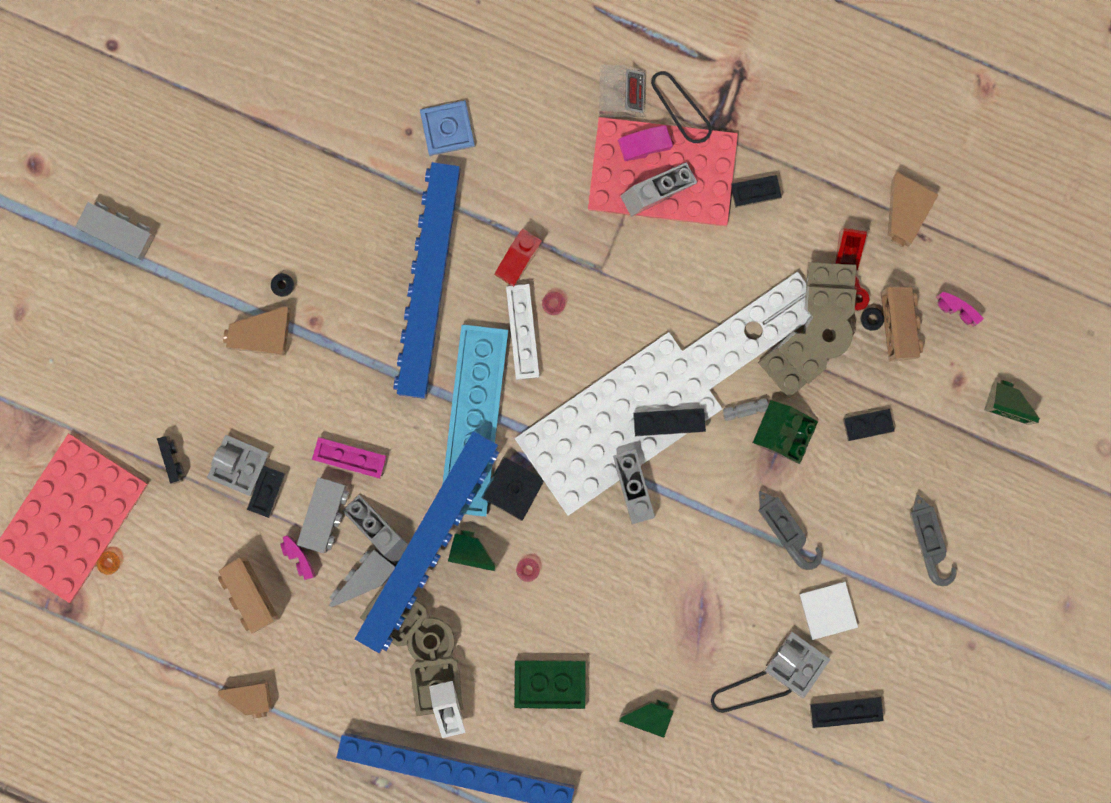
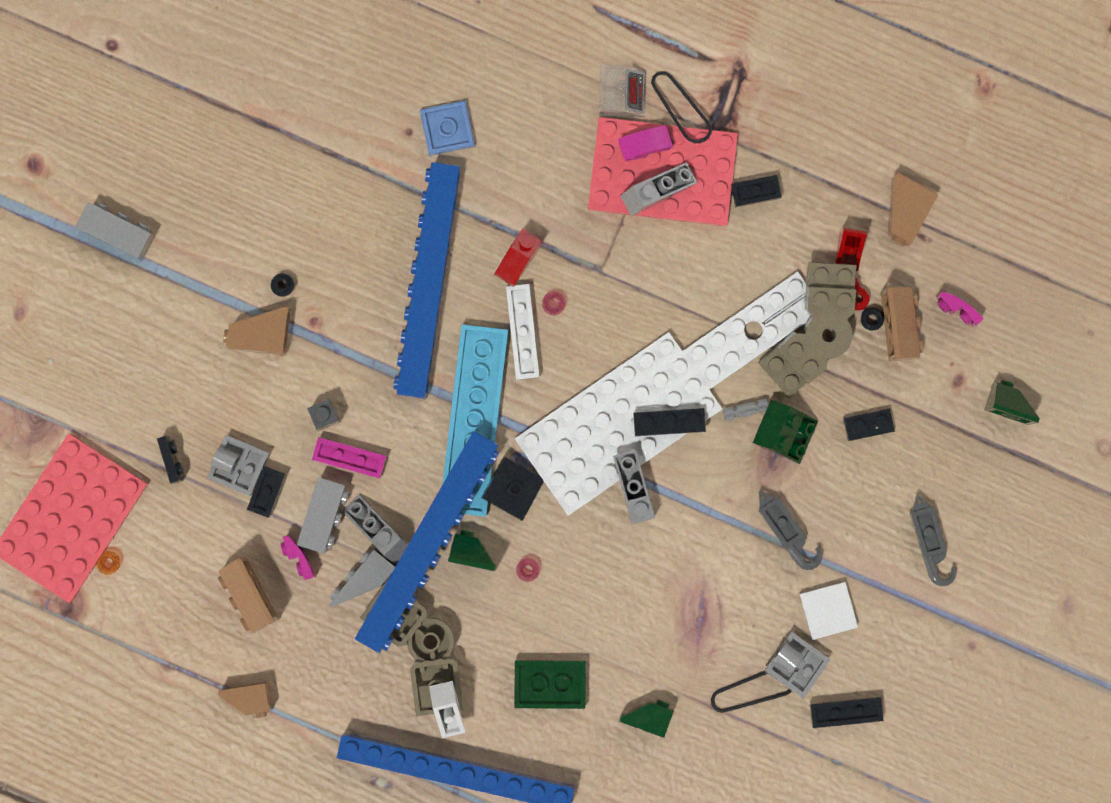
none -> dark grey brick [307,399,341,431]

